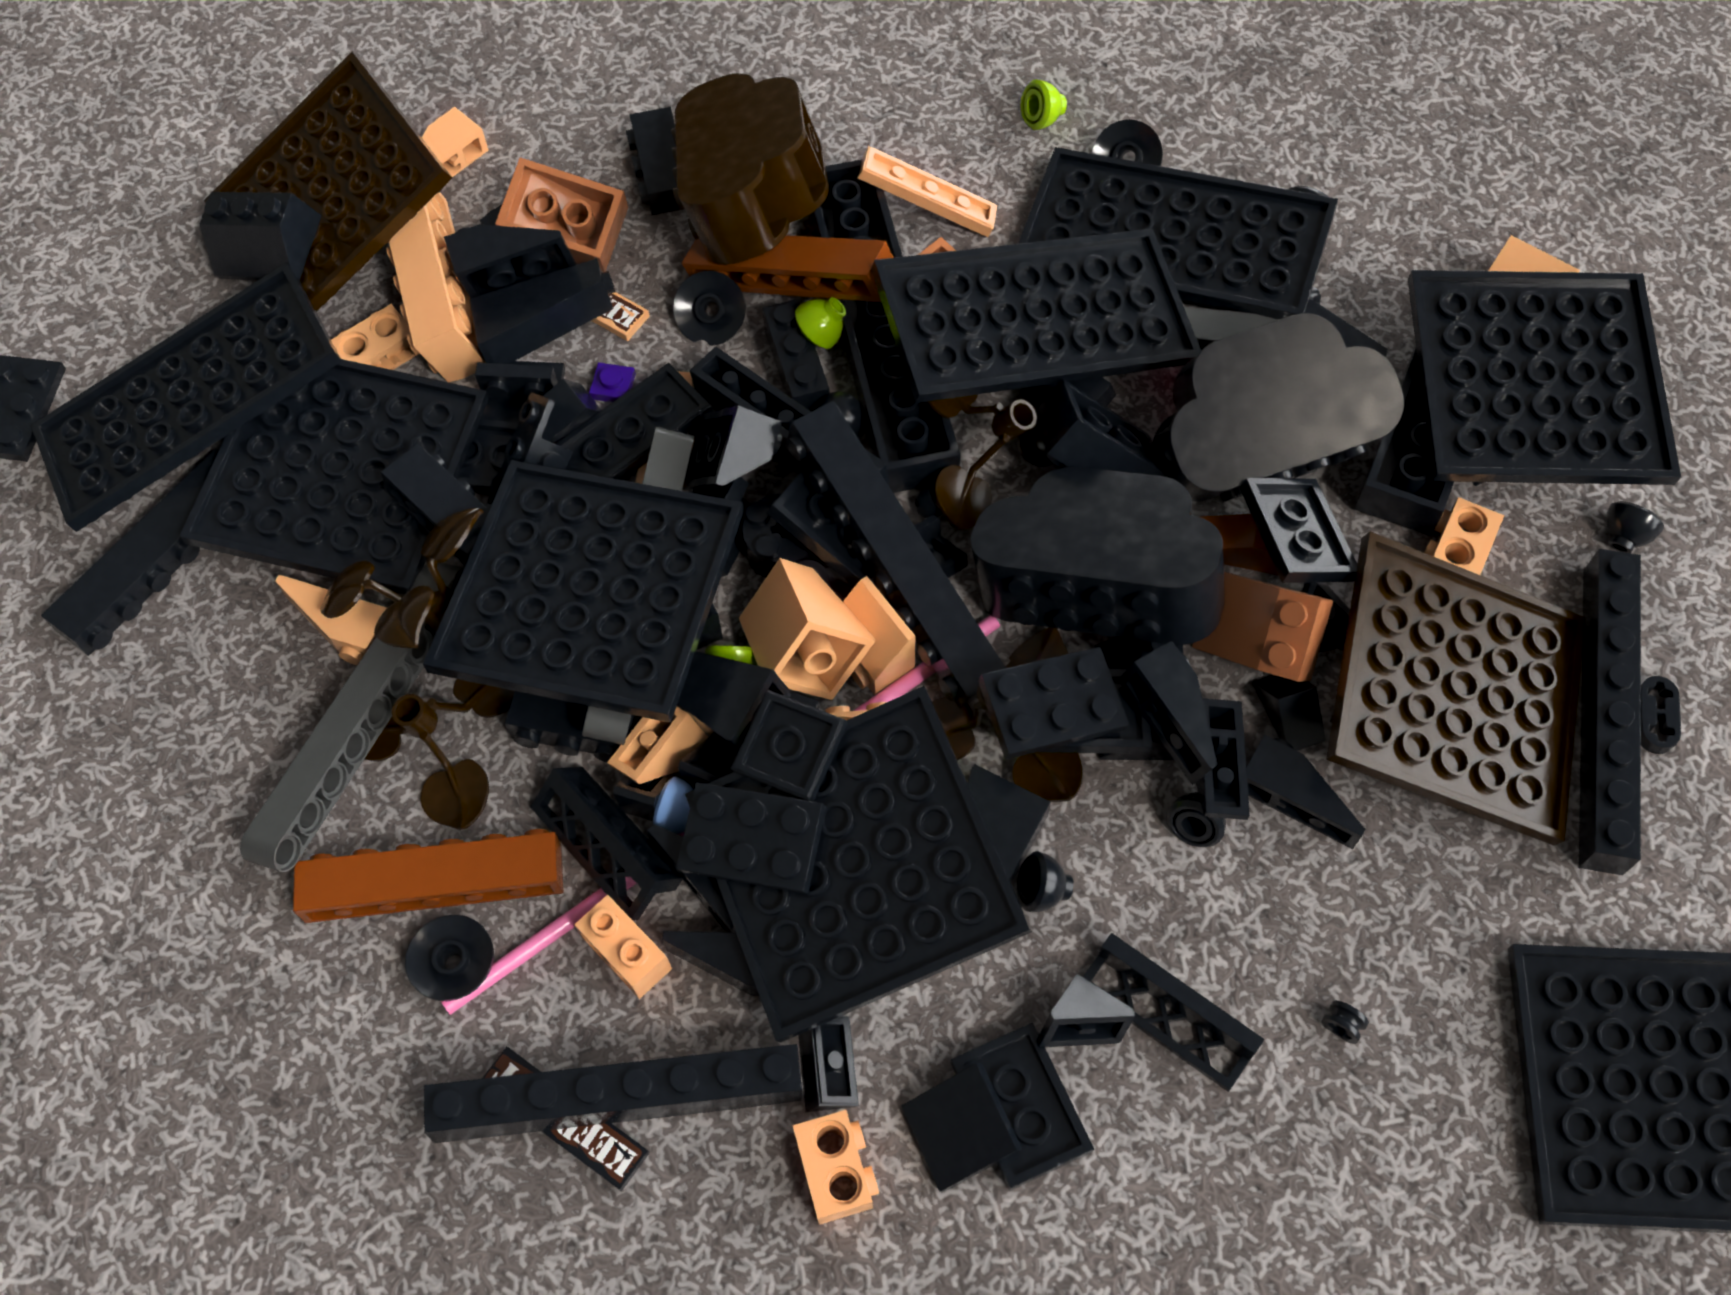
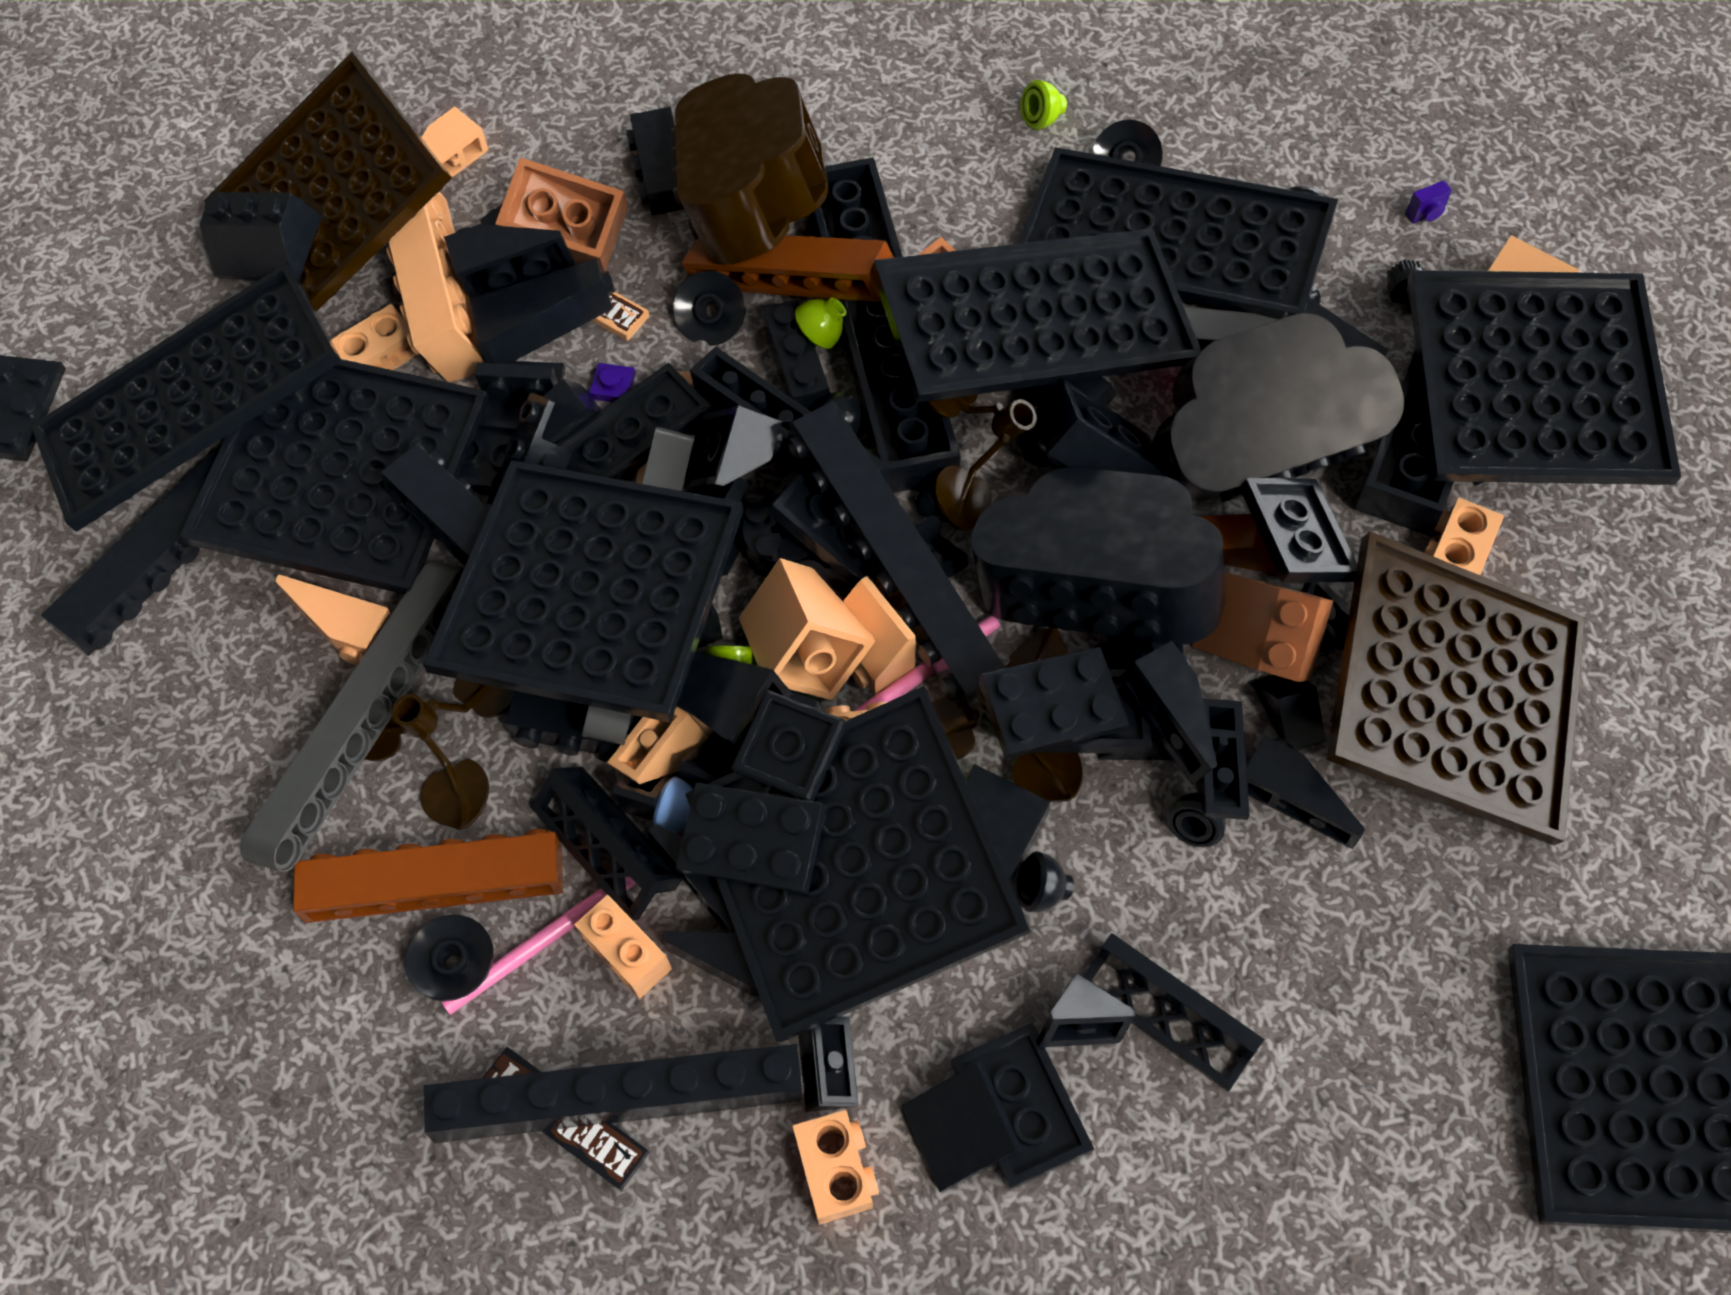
dark brown plant [320,508,484,648] -> none
light nougat tile [858,146,997,237] -> none
black bush [1321,1000,1369,1044] -> none
black brick [1578,549,1641,876] -> none
black brick [1606,501,1664,553] -> none
black beam [1641,676,1681,754] -> none
none -> black piece [1387,259,1425,314]
none -> dark purple plate [1405,180,1452,224]

